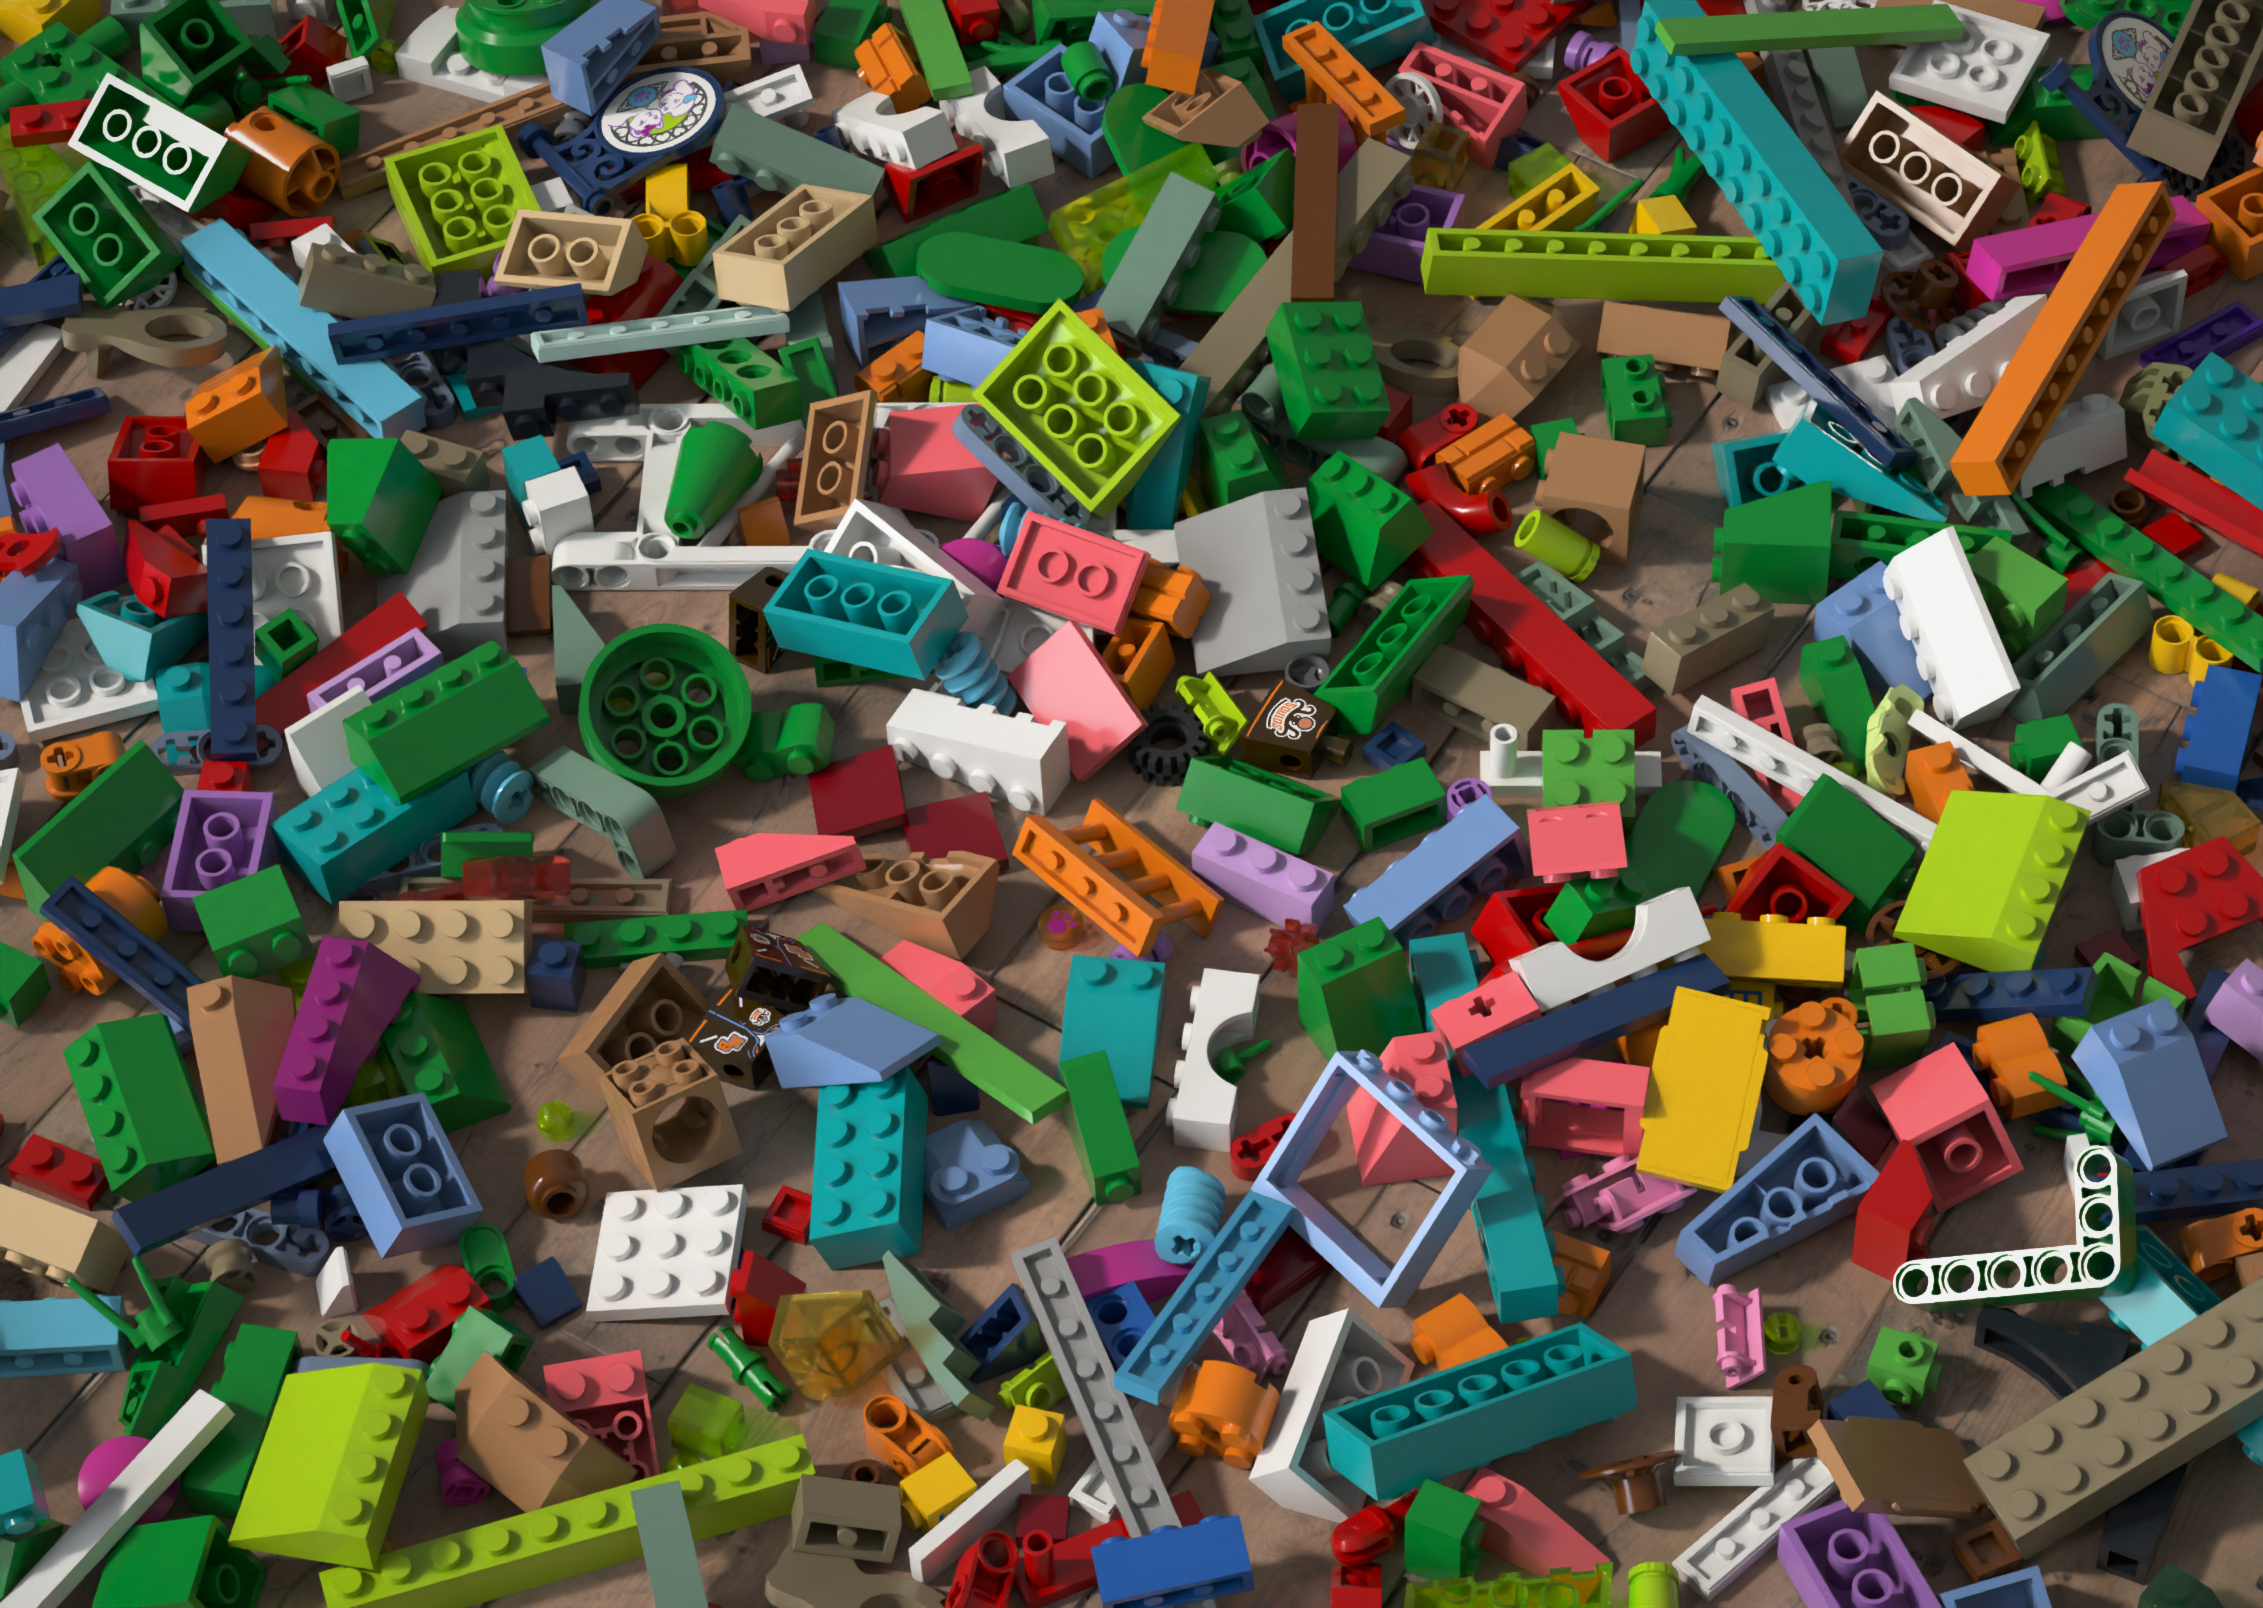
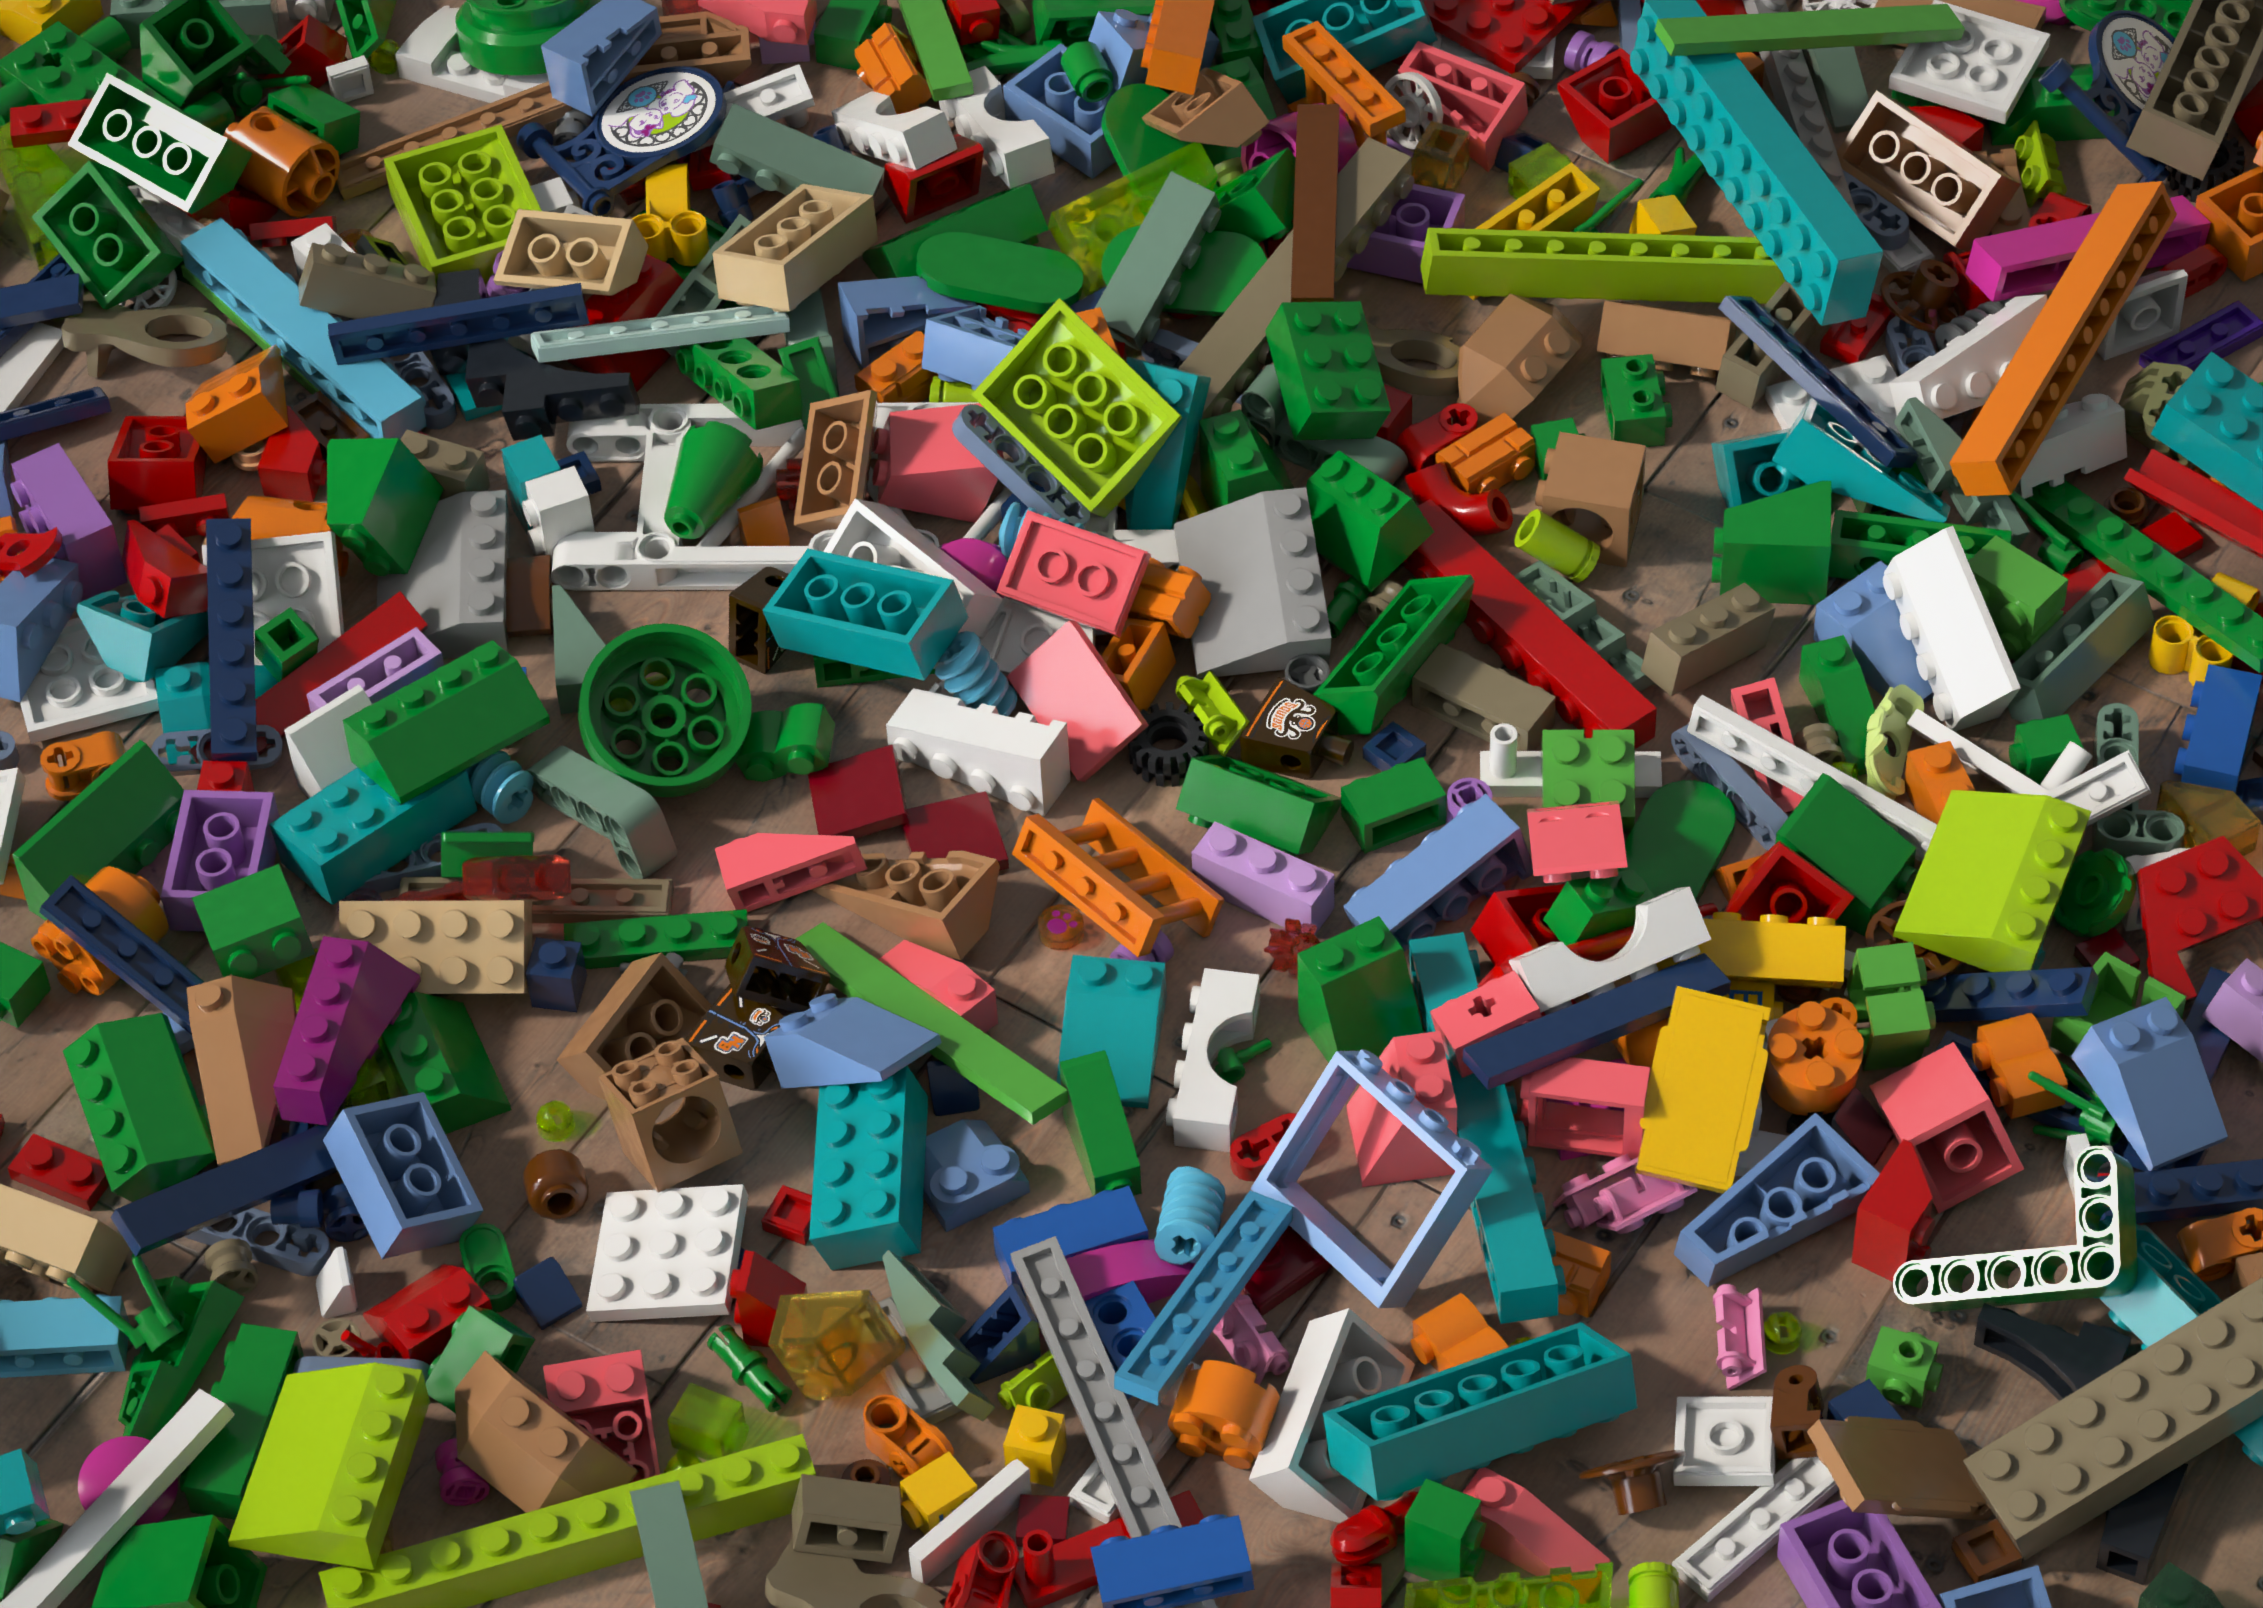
none -> blue brick [993,1186,1149,1296]
none -> green tile [2053,848,2137,938]

